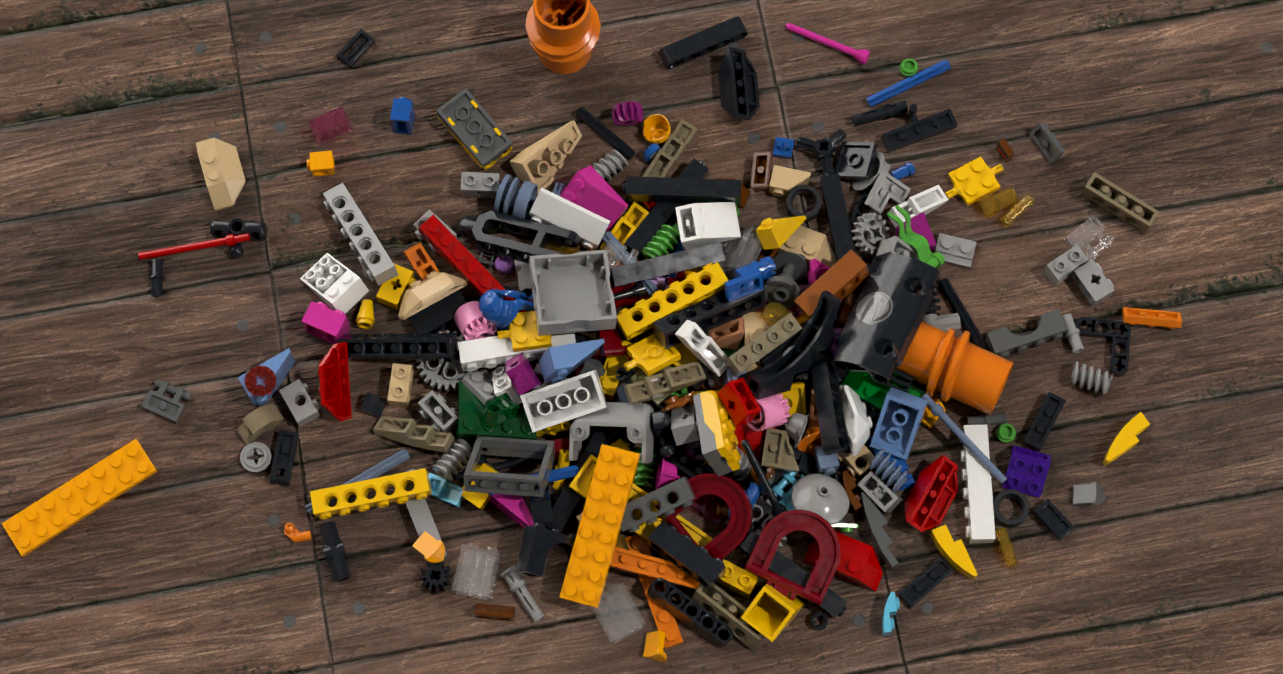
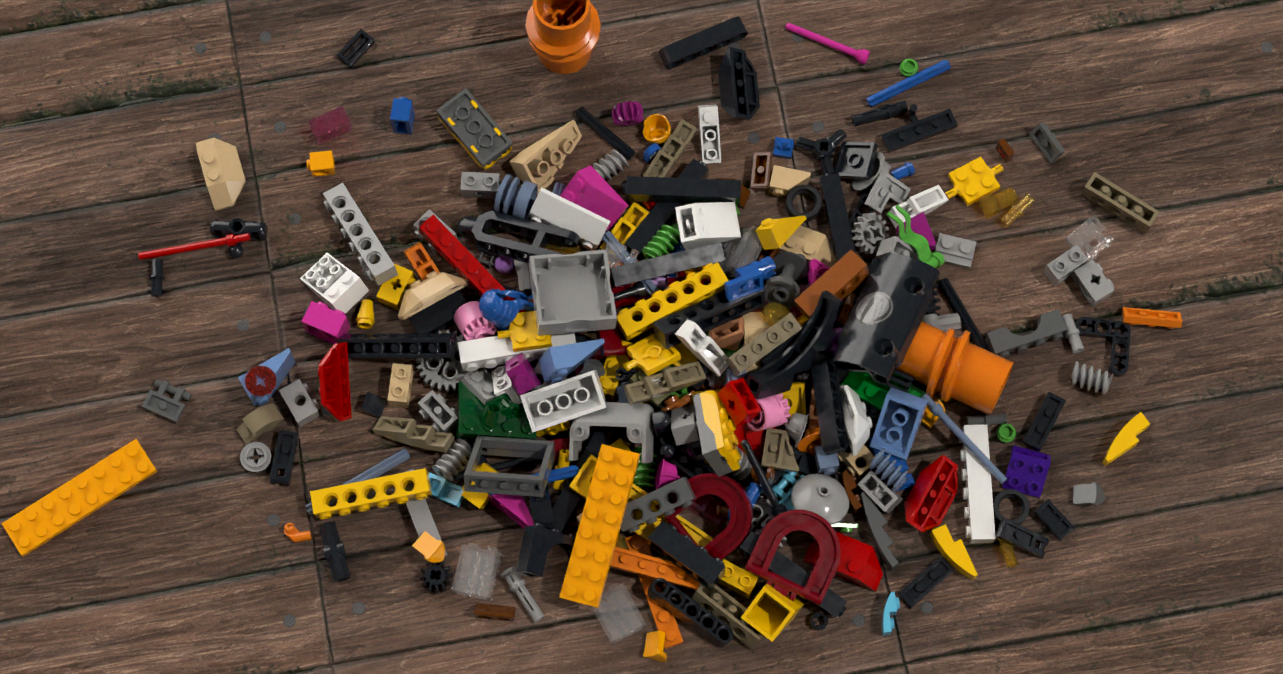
none -> white slope [698,105,721,164]
none -> black plate [996,518,1049,559]

